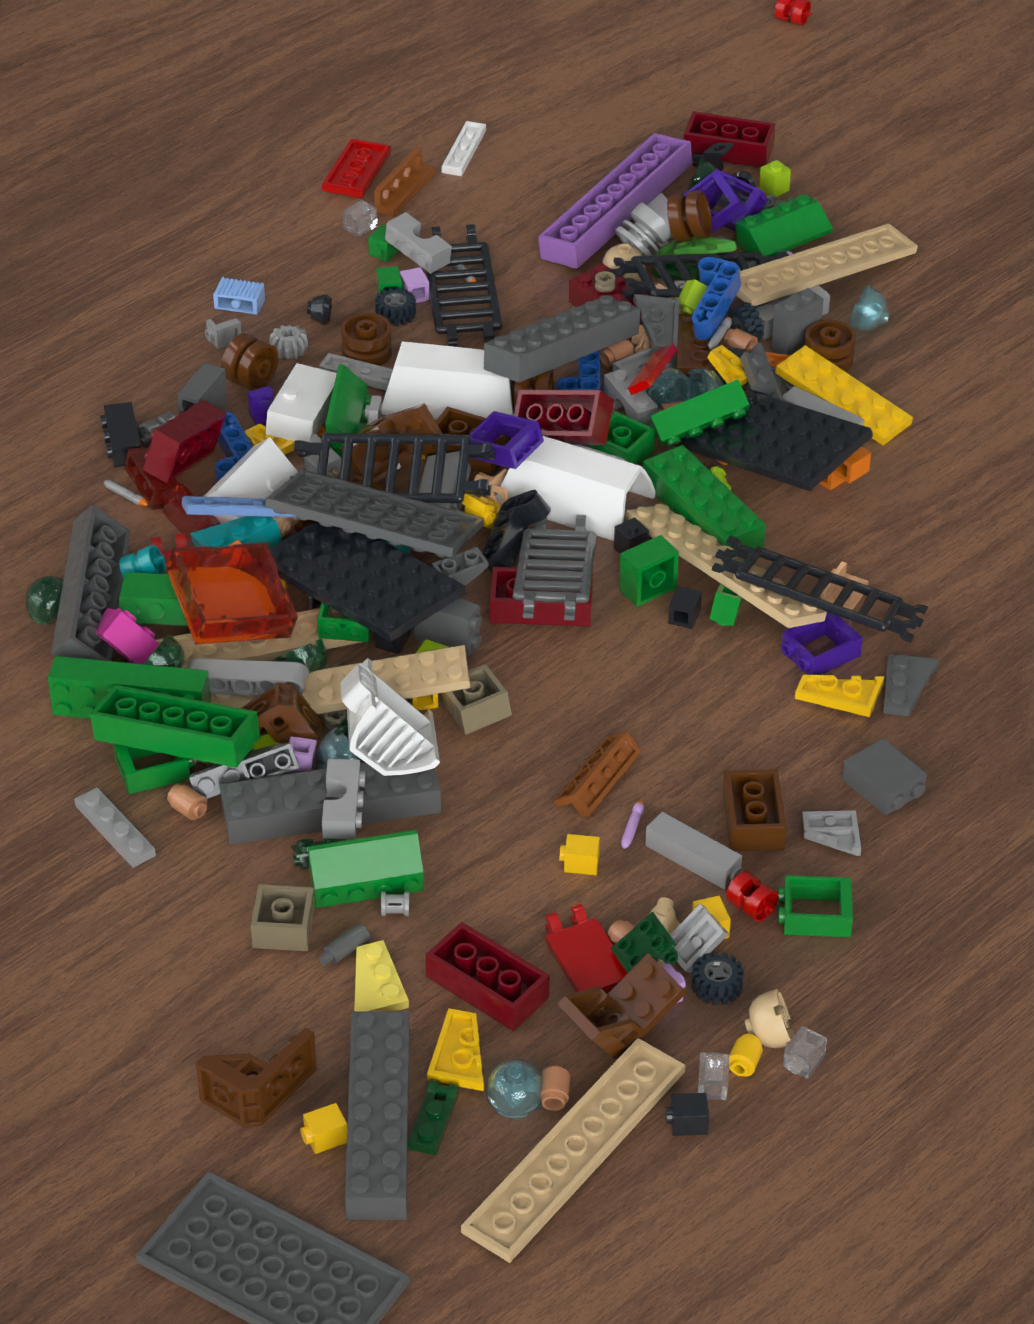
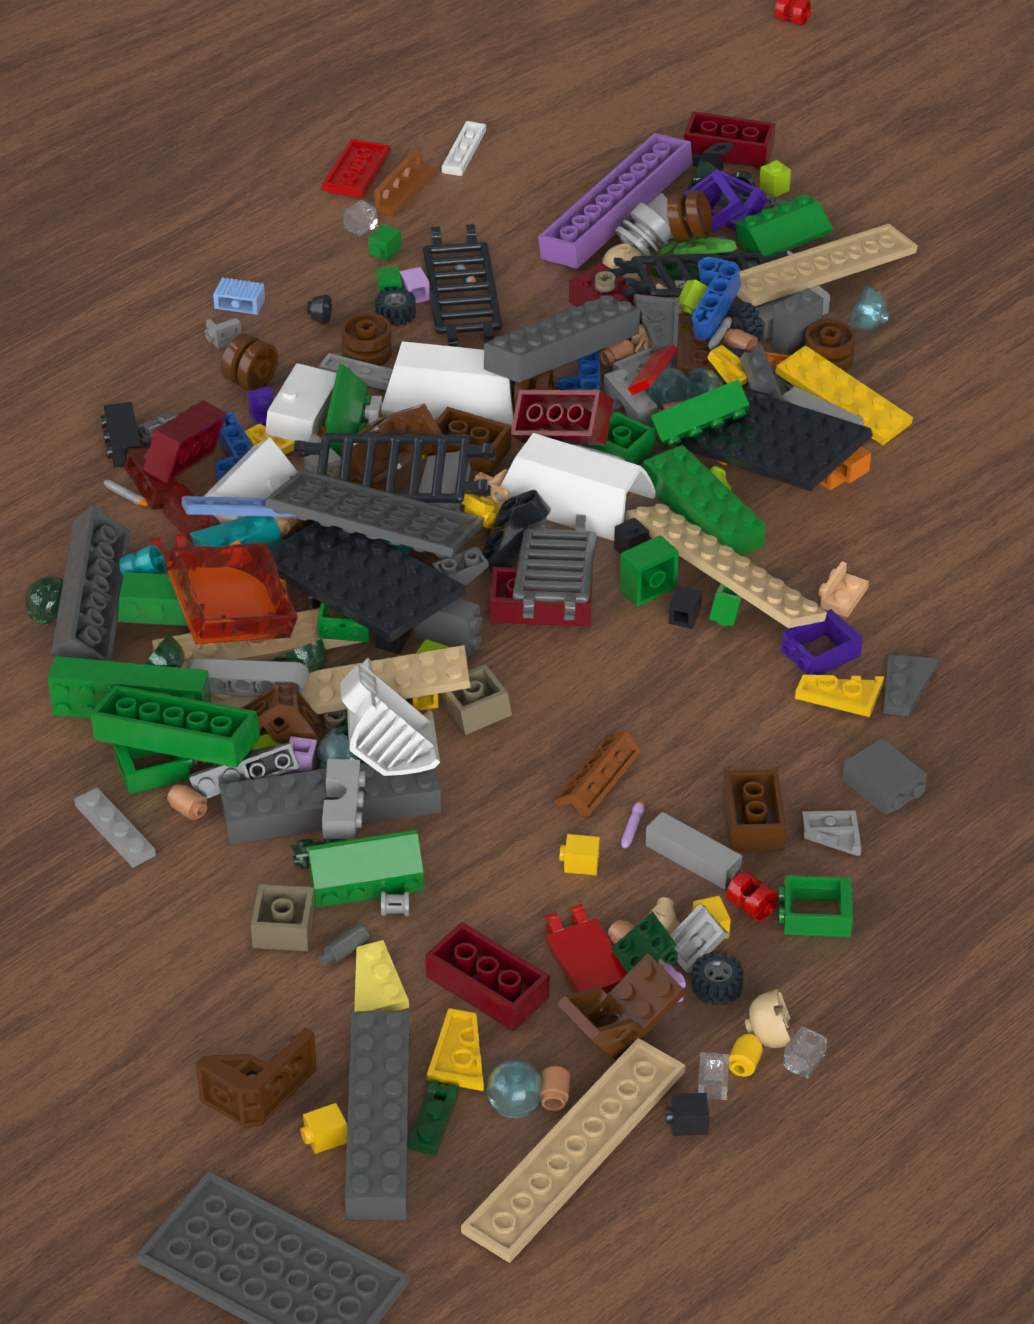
dark pink slope [96,608,159,664] -> none
dark grey brick [177,363,228,413] -> none
light grey gear [269,324,308,361] -> none
light grey arch [385,212,452,274] -> none
dark purple window [469,411,544,469] -> none
black bar [711,535,928,643] -> none

